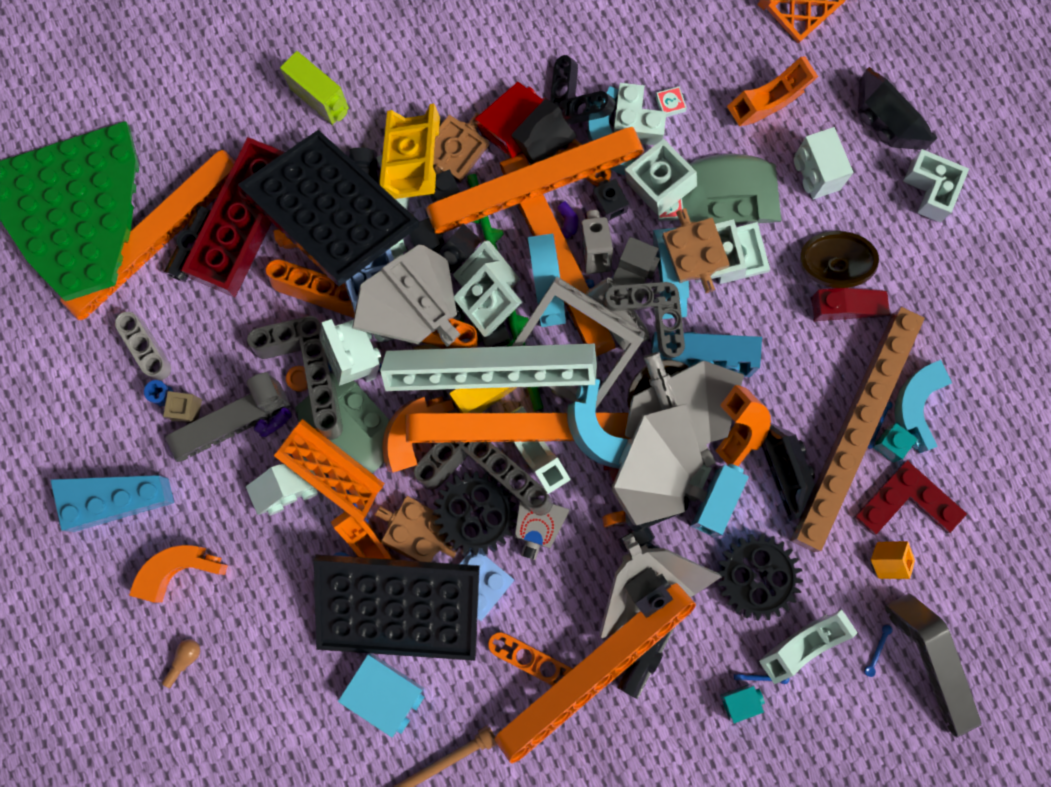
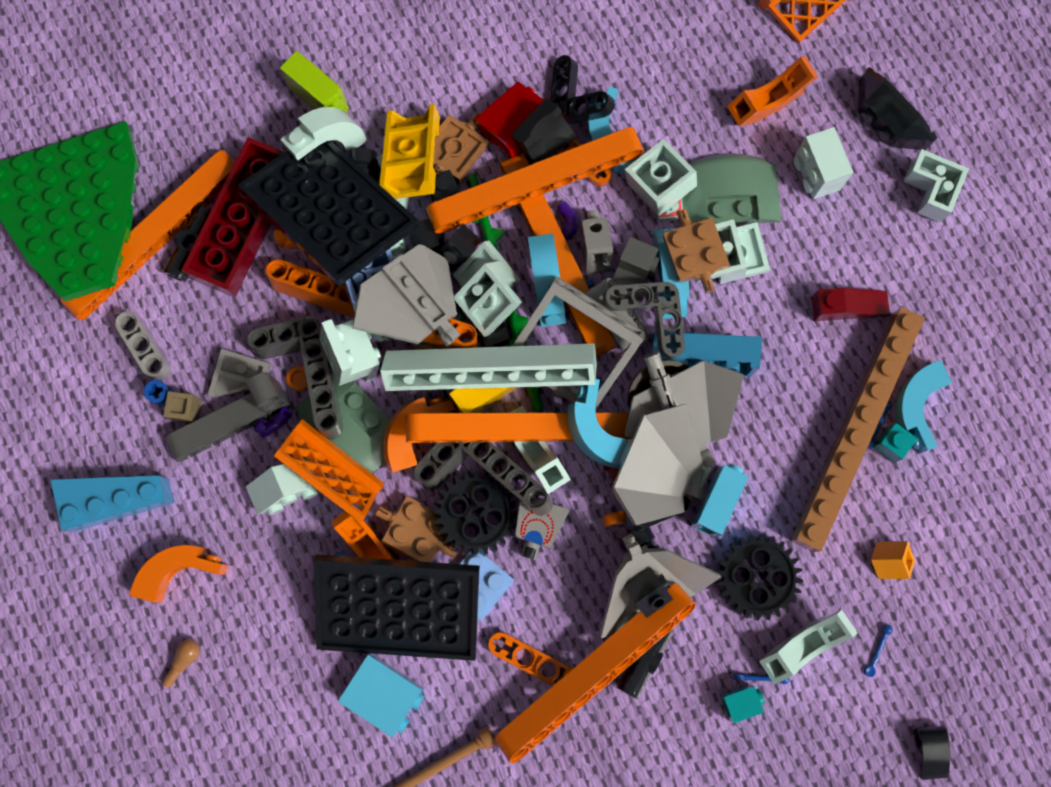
black brick [592,179,629,221] -> none
light aqua brick [613,83,667,145] -> none
tile [655,86,687,117] -> none
orange arch [715,385,771,466] -> none
black wedge [761,423,815,521] -> none
dark brown dish [800,231,879,288] -> none
dark red plate [855,460,967,535] -> none
dark grey beam [885,593,982,738] -> none
none -> light grey wing [207,349,272,397]
none -> light aqua arch [280,107,367,161]
none -> black panel [914,725,950,780]

